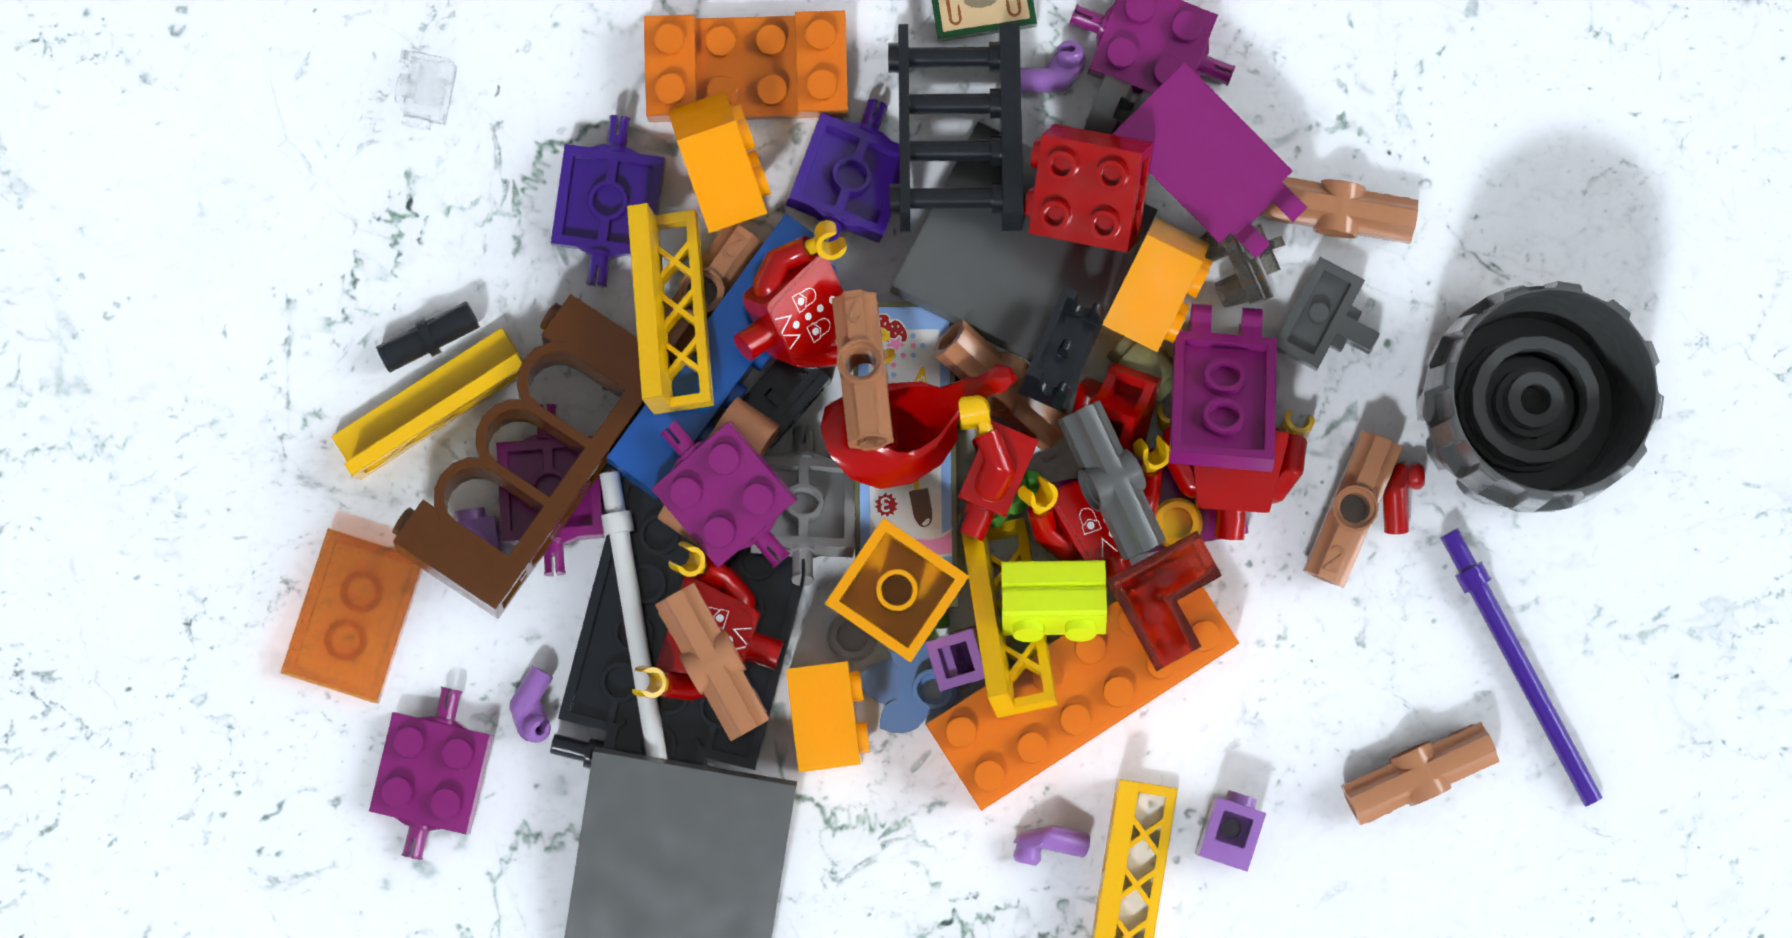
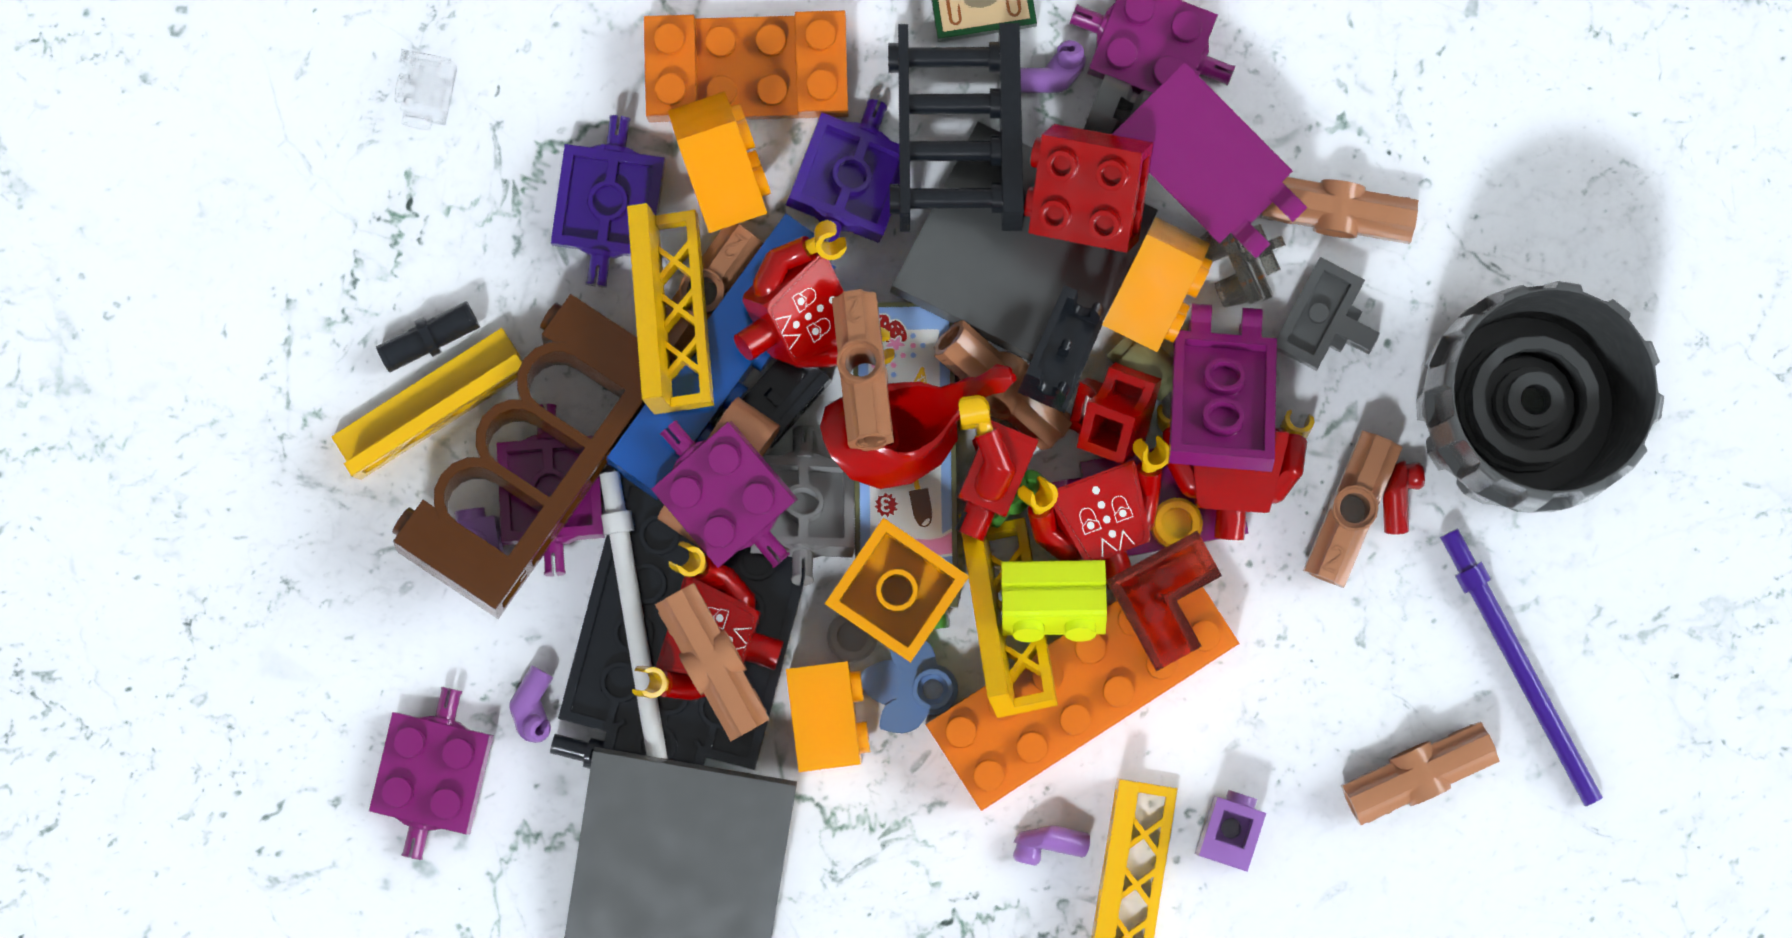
clear orange tile [280,528,423,704] -> none
medium lavender brick [925,625,985,692] -> none
dark grey piece [1057,400,1166,561] -> none

